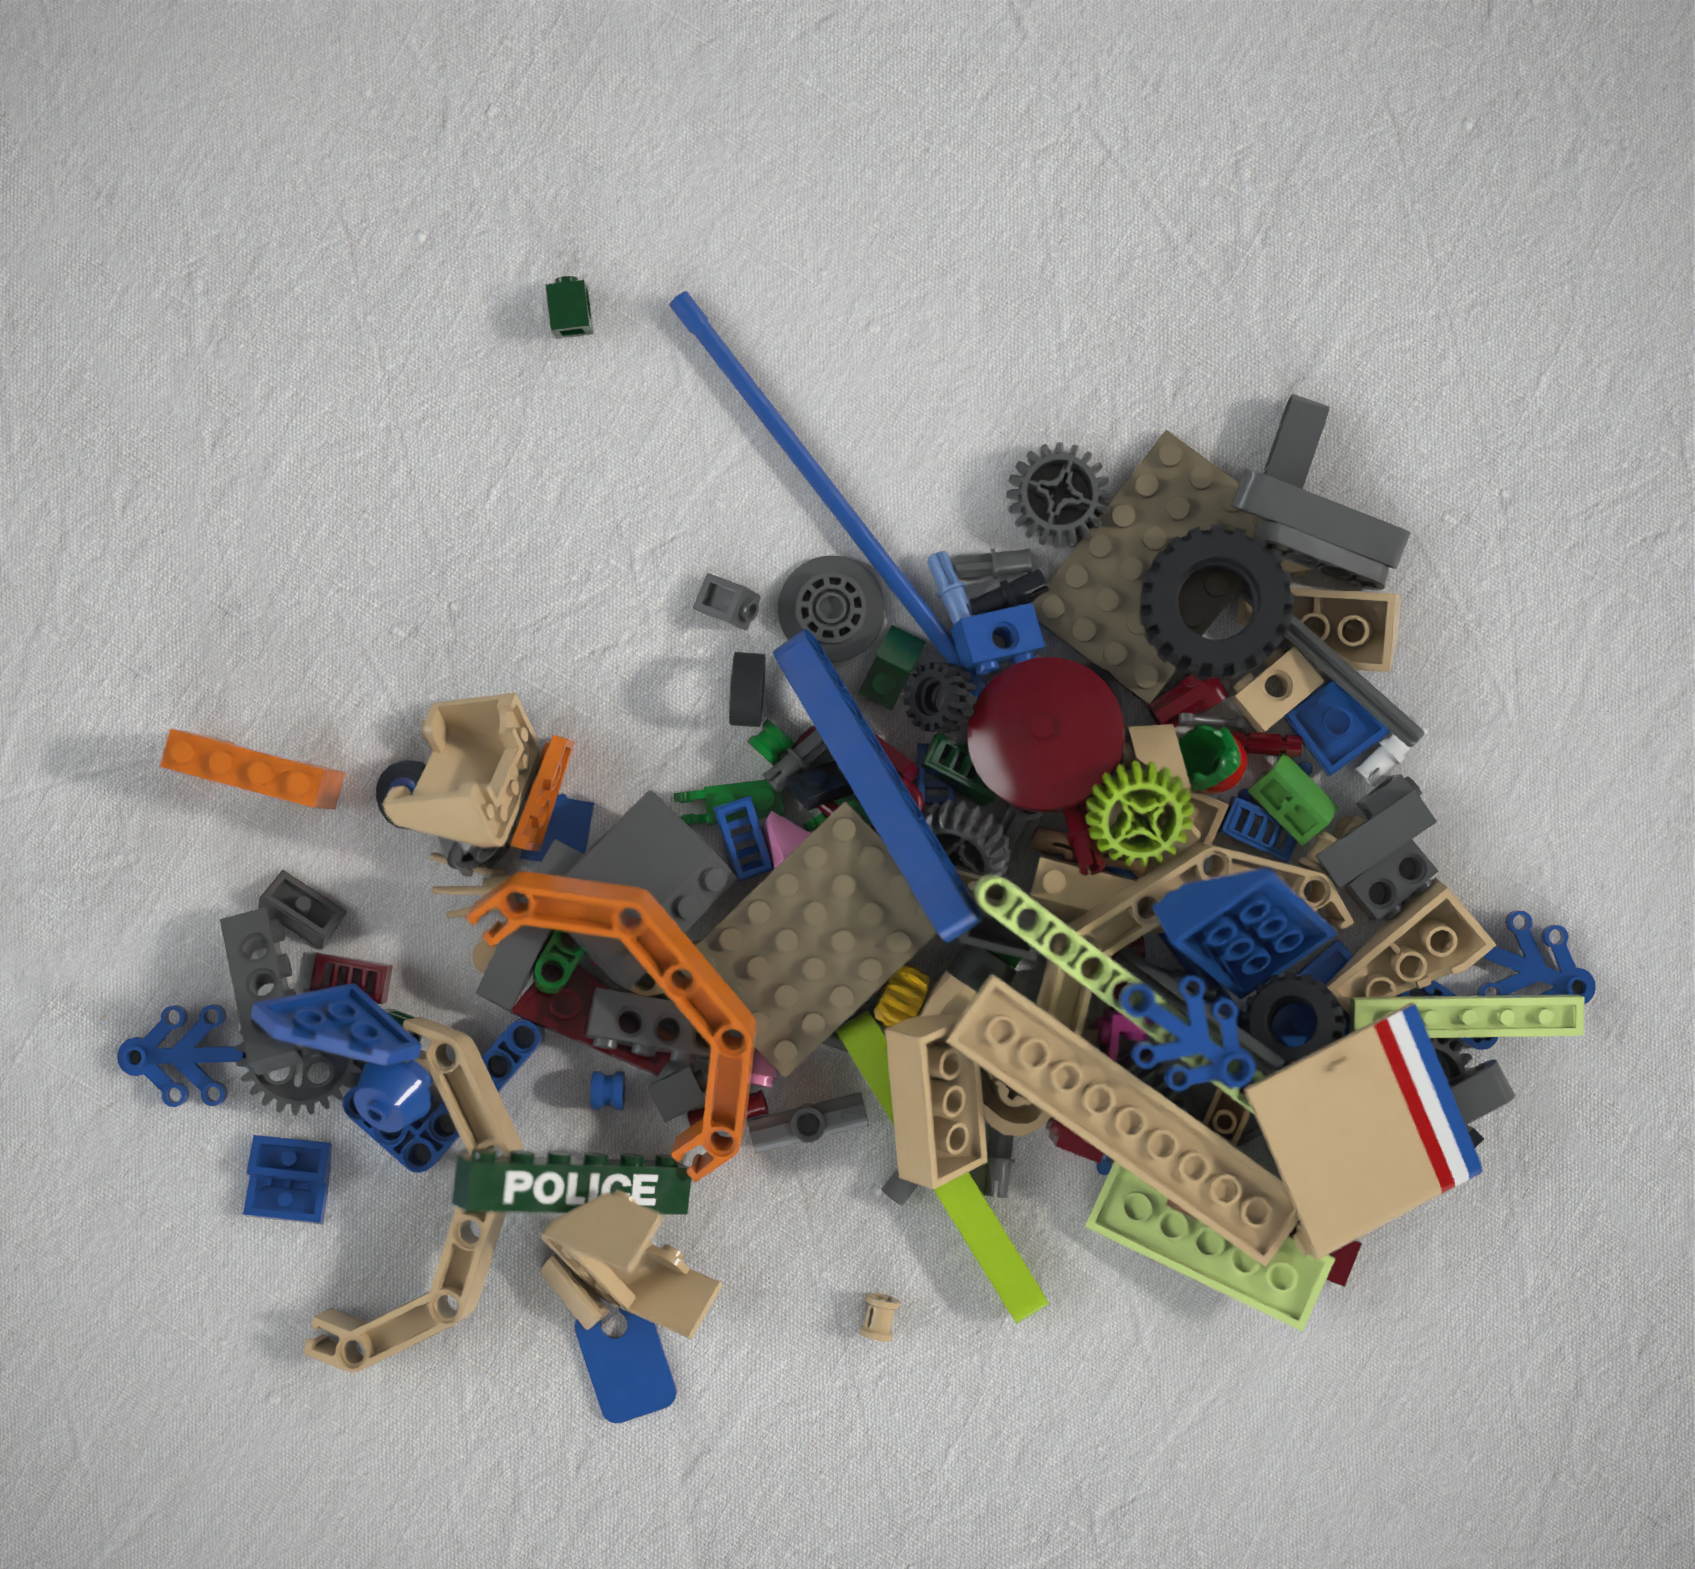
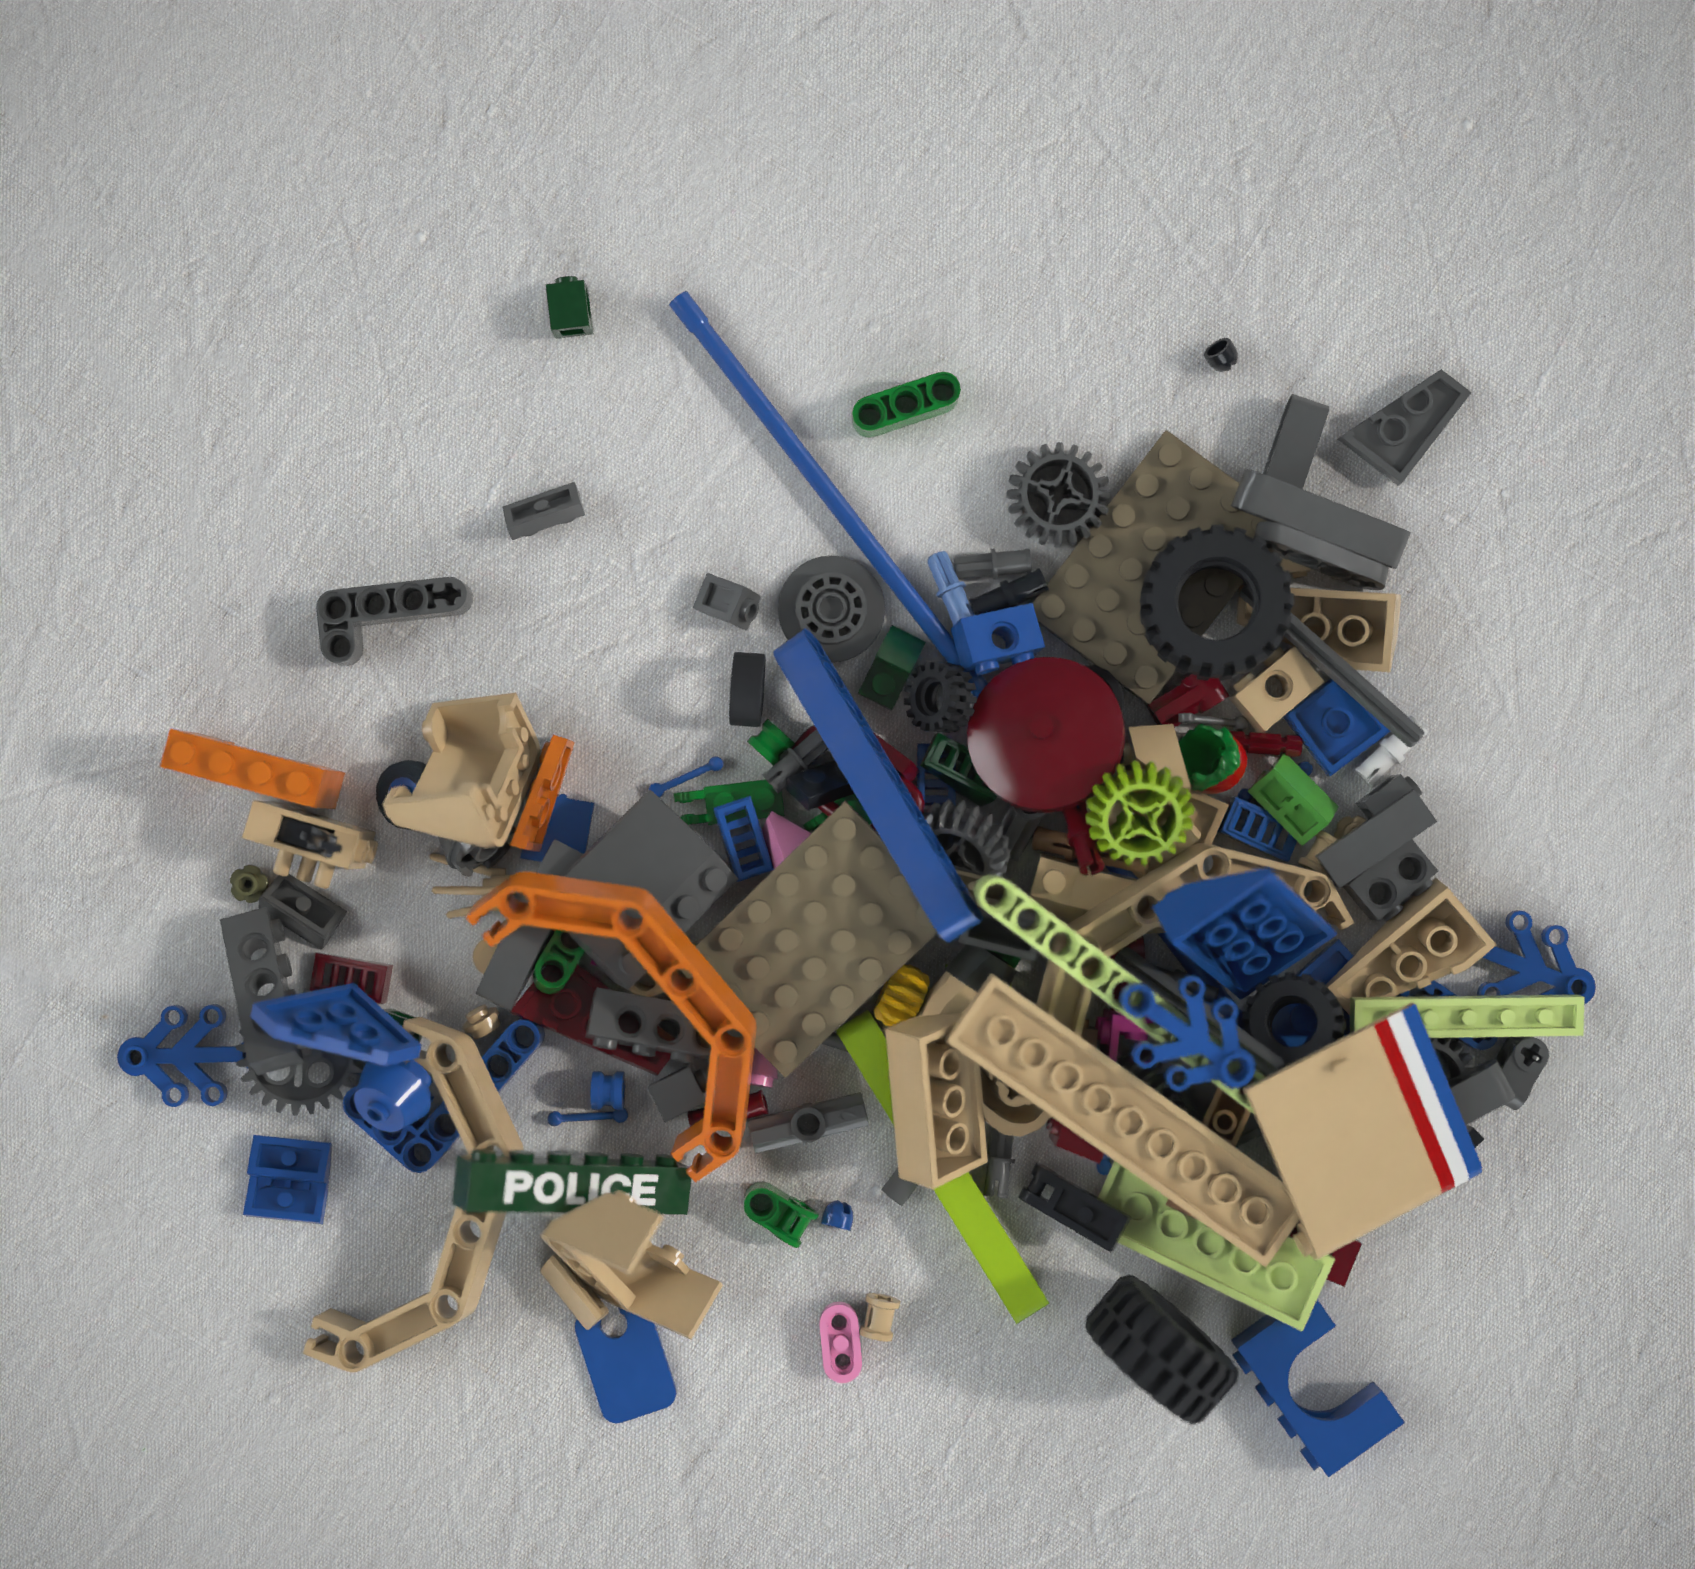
none -> olive plate [230,865,268,903]
none -> tan piece [242,800,378,889]
none -> dark grey beam [316,577,473,666]
none -> tan plate [463,1005,501,1039]
none -> dark grey plate [502,482,585,540]
none -> blue hinge [547,1108,628,1126]
none -> blue hinge [649,756,724,798]
none -> green piece [744,1181,819,1248]
none -> bright pink plate [820,1302,862,1383]
none -> blue hinge [821,1200,853,1231]
none -> green beam [852,371,961,438]
none -> black plate [1018,1162,1131,1252]
none -> black tyre [1085,1275,1238,1425]
none -> black hinge [1204,338,1238,372]
none -> blue arch [1231,1299,1405,1478]
none -> dark grey wing [1337,369,1472,486]
none -> dark grey piece [1495,1037,1549,1110]

